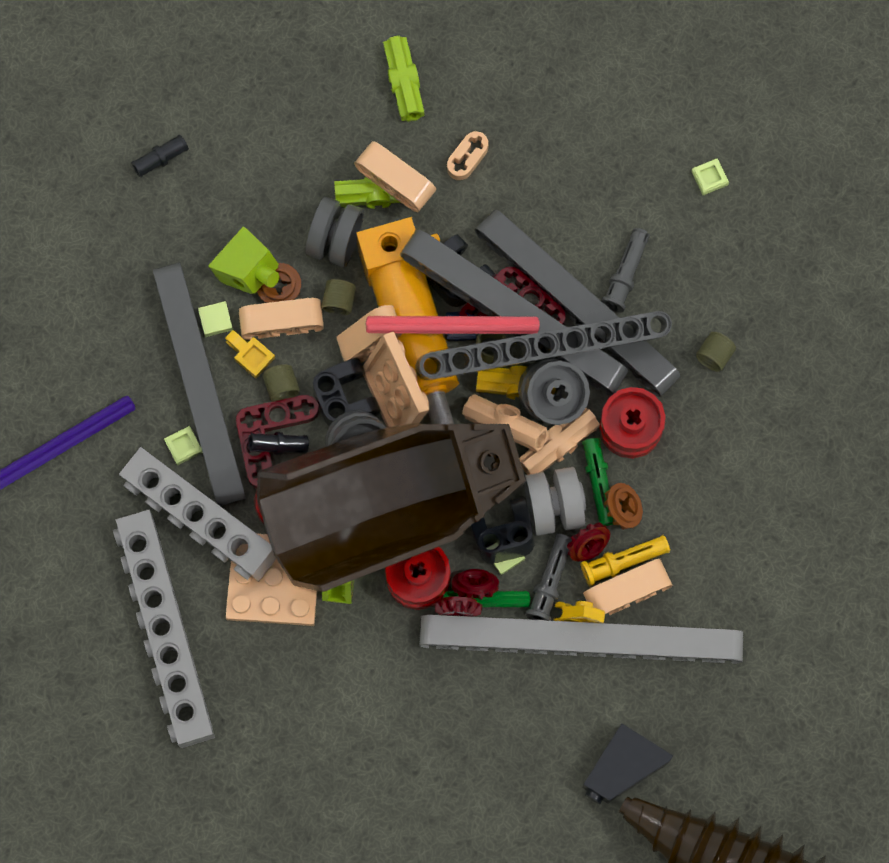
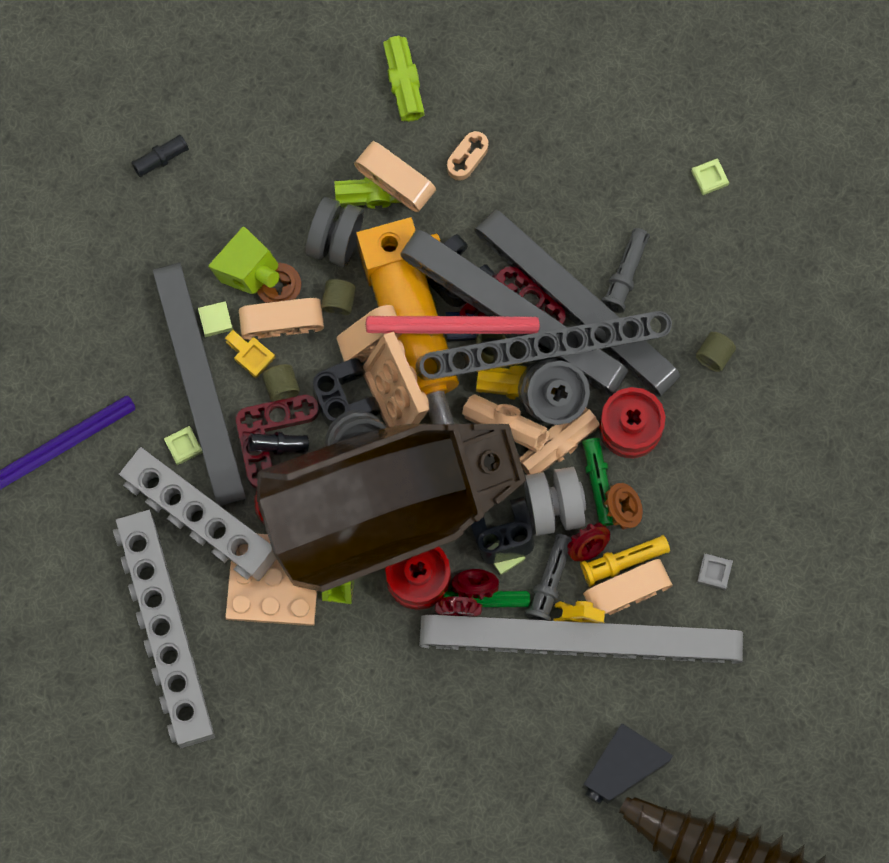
none -> light grey tile [697,553,733,590]

